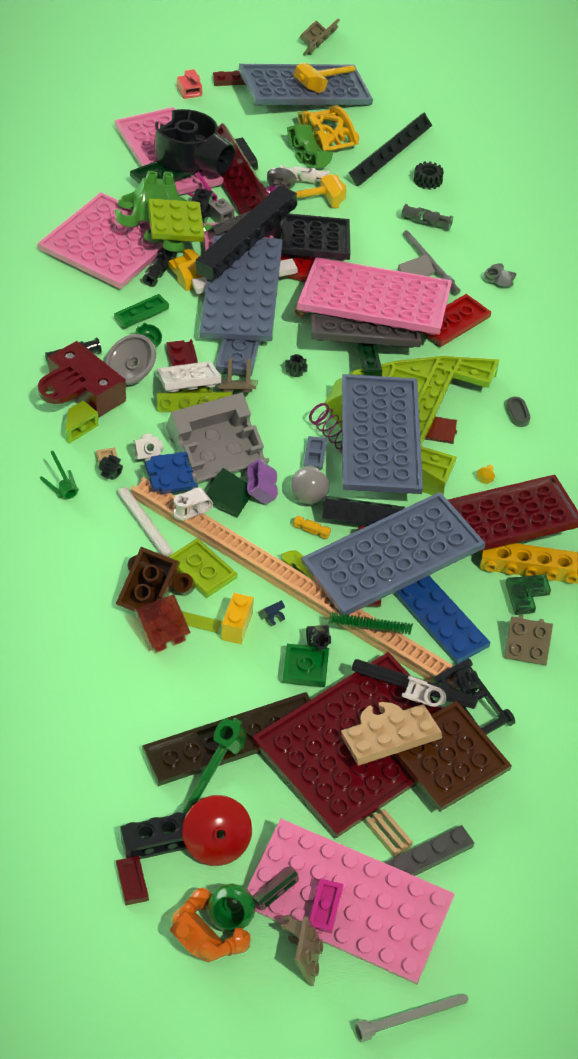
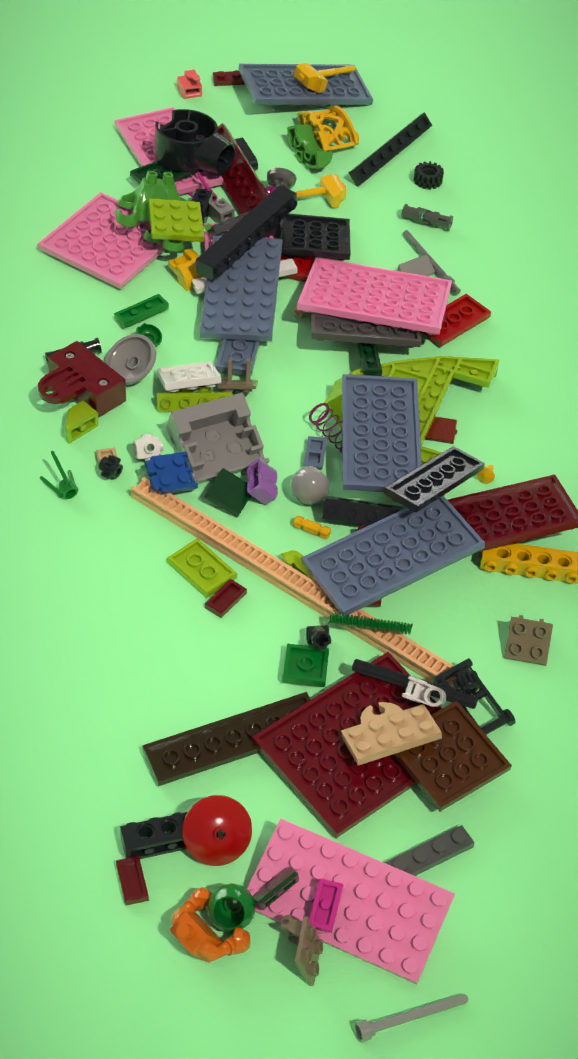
reddish brown piece [116,547,195,620] -> none
white axle [118,487,173,557] -> none
clear red plate [134,594,191,653] -> none
black piece [142,248,177,287] -> none
lime sticker [162,607,222,633] -> none
dark red plate [166,339,198,366] -> none
white piece [173,487,213,521] -> none
green piece [183,718,246,812] -> none
yellow brick [221,593,254,645] -> none
dark blue tile [258,600,285,627] -> none
white piece [280,165,330,183] -> none
gear [285,354,308,377] -> none
dark tan bracket [299,18,340,56] -> none
tan tile [366,809,413,858] -> none
blue plate [392,575,490,665] -> none
flat silver plate [483,263,517,287] -> none
clear green plate [505,574,551,615] -> none
dark grey tile [506,396,531,427] -> none
none -> dark red tile [205,579,247,618]
none -> black plate [384,446,485,513]

